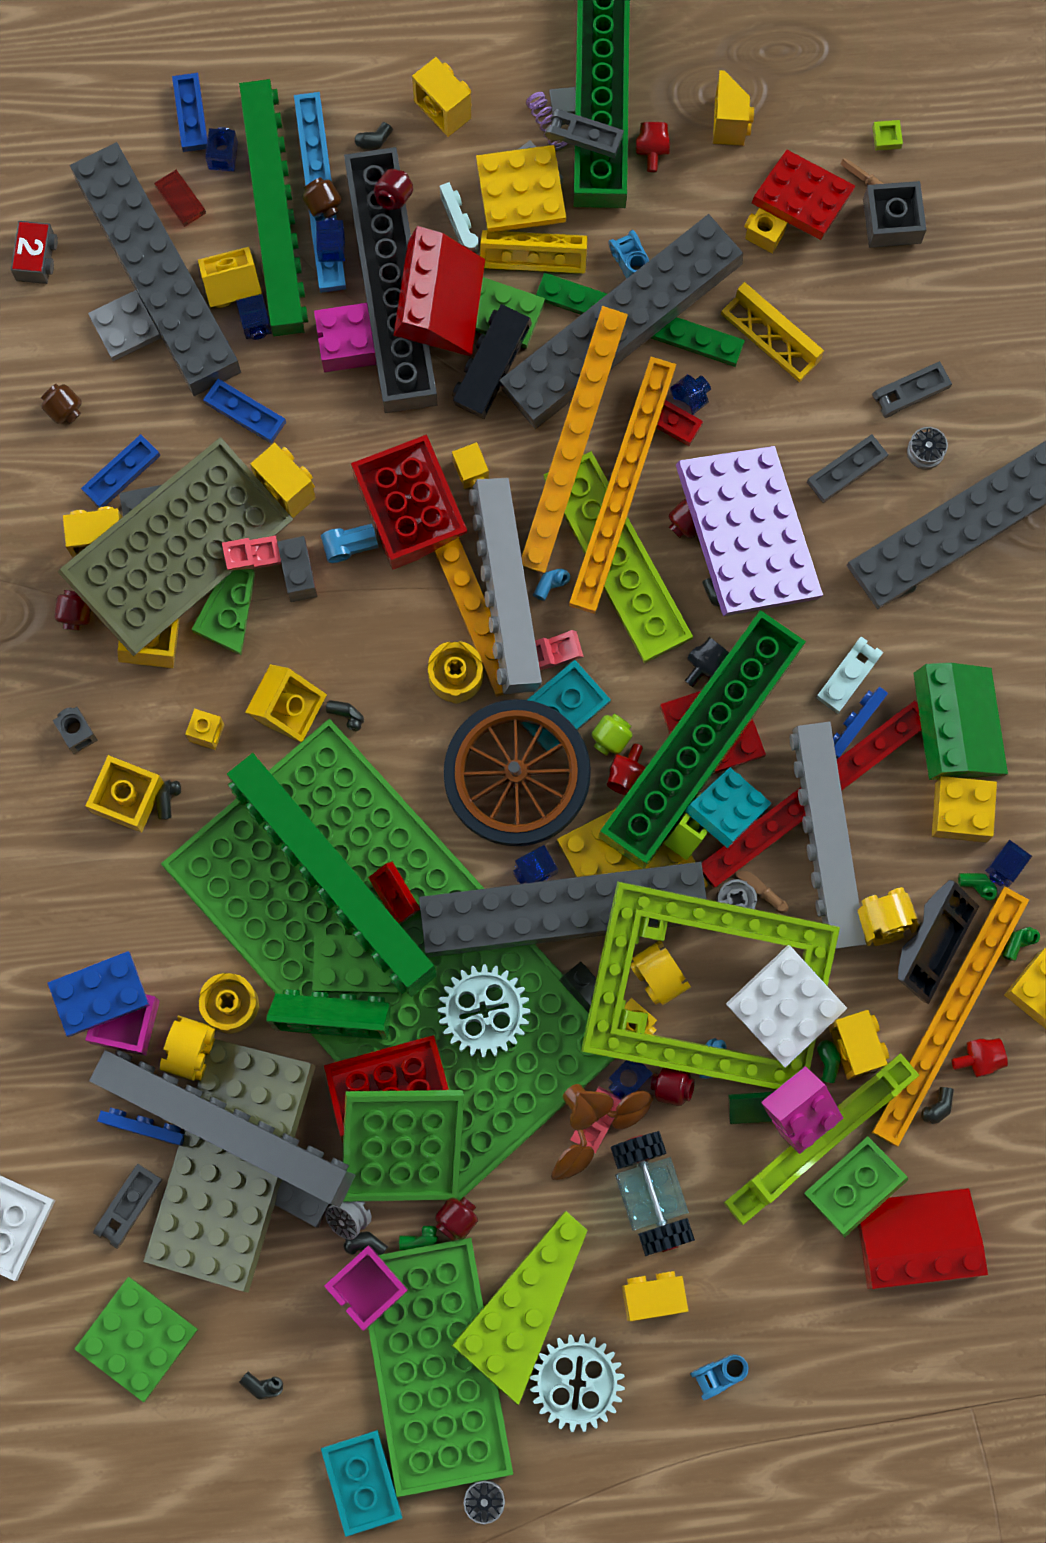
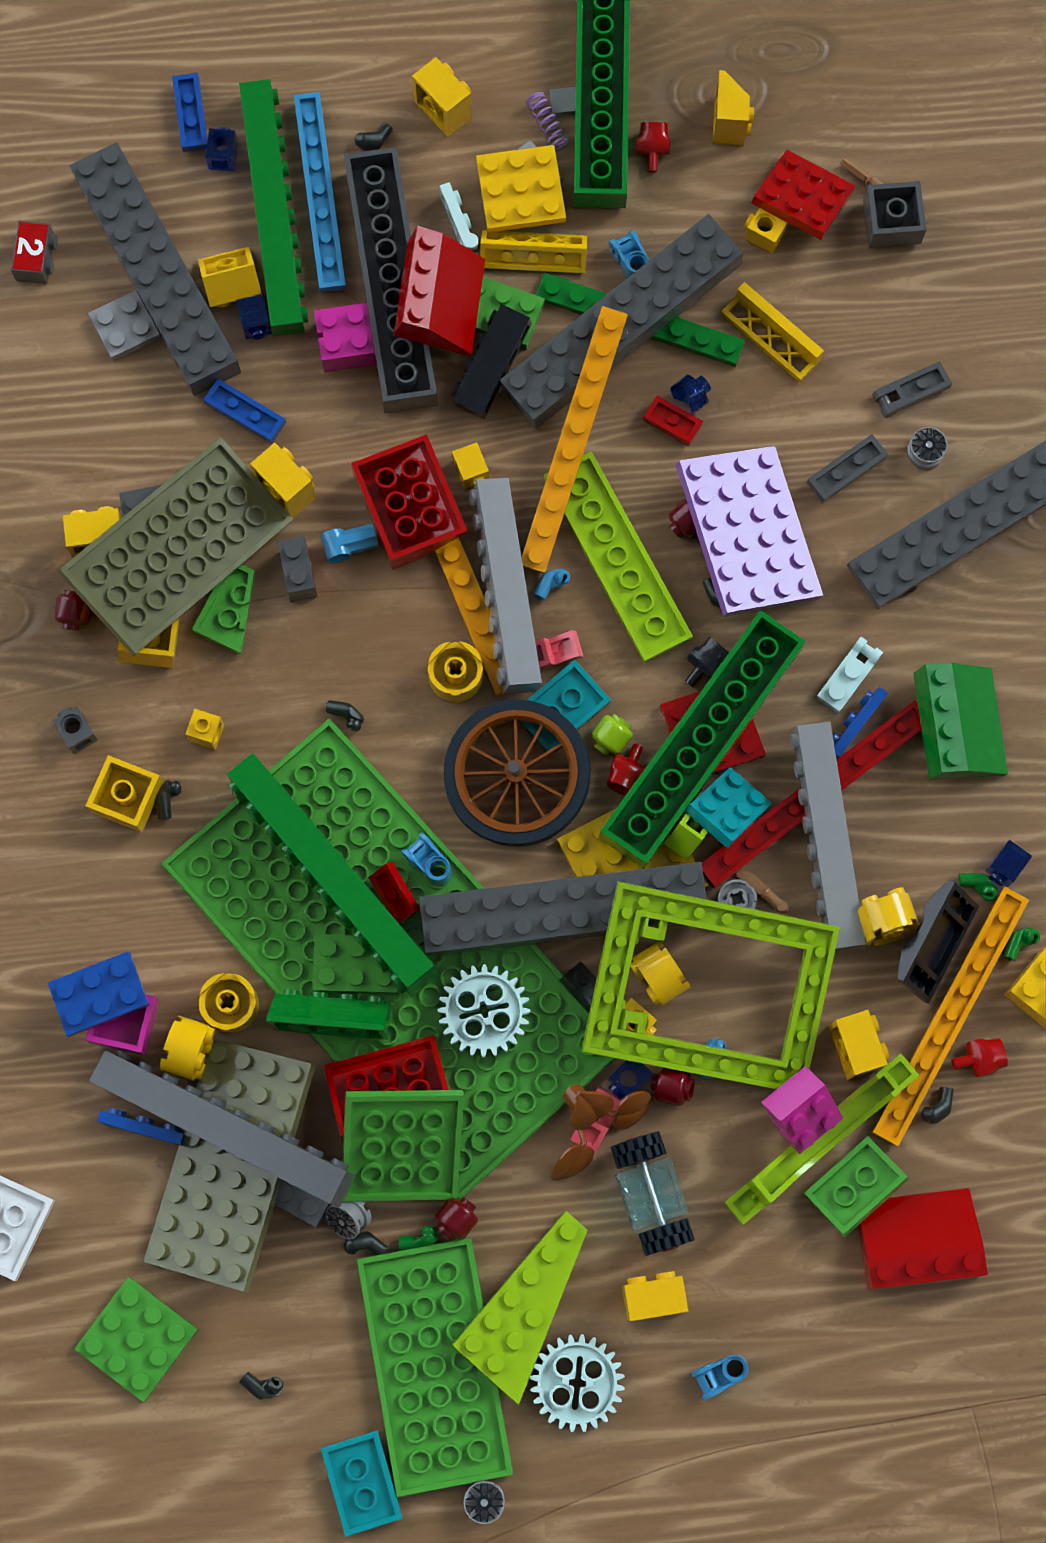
reddish brown head [41,384,82,424] -> none
blue plate [81,434,160,508] -> none
dark grey plate [93,1164,163,1249] -> none
clear red tile [154,169,206,227] -> none
coral slope [222,535,281,570] -> none
yellow slope [245,664,327,742] -> none
reddish brown head [302,177,342,220] -> none
clear blue brick [316,218,345,262] -> none
dark pink piece [324,1246,409,1331] -> none
dark red head [374,169,414,210] -> none
clear blue brick [513,845,558,884] -> none
dark grey plate [545,109,624,158] -> none
light orange plate [569,357,676,614] -> none
white plate [726,945,847,1067] -> none
dark green tile [728,1092,773,1124] -> none
green arm [817,1040,841,1083] -> none
lime plate [872,120,903,151] -> none
yellow brick [932,776,997,843] -> none
none -> dark azure piece [401,832,452,886]

